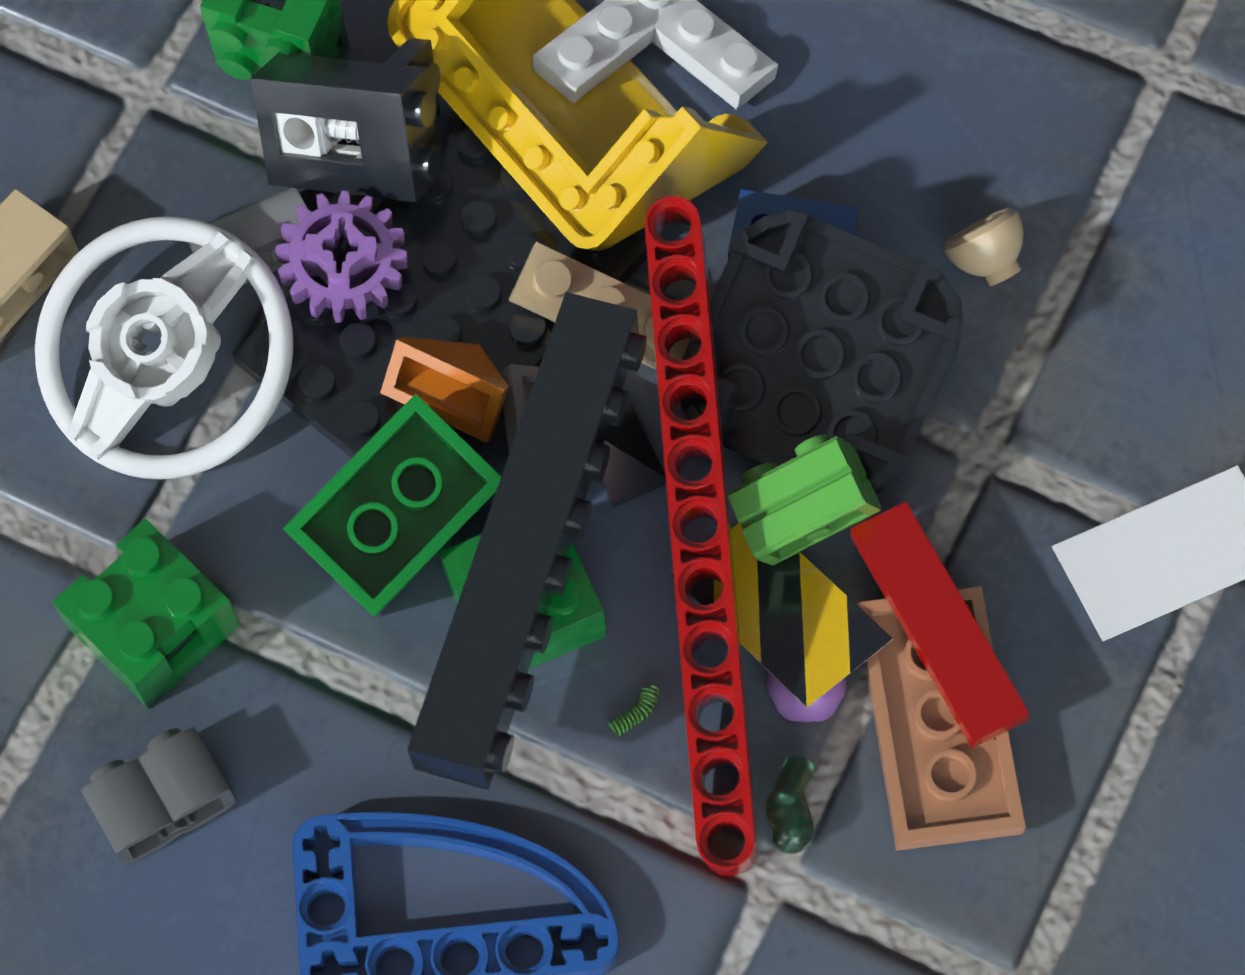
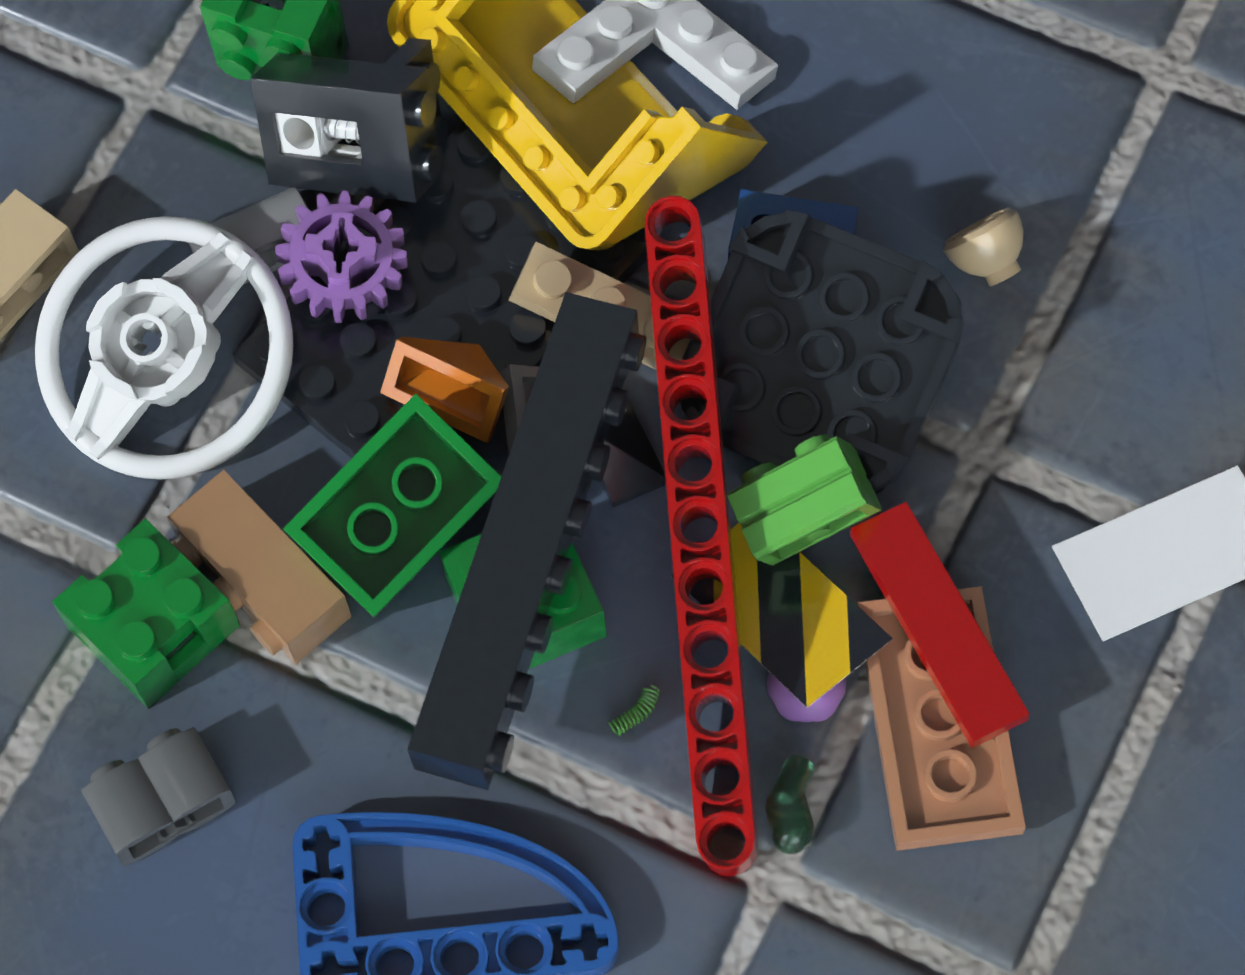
none -> medium nougat brick [167,469,352,665]

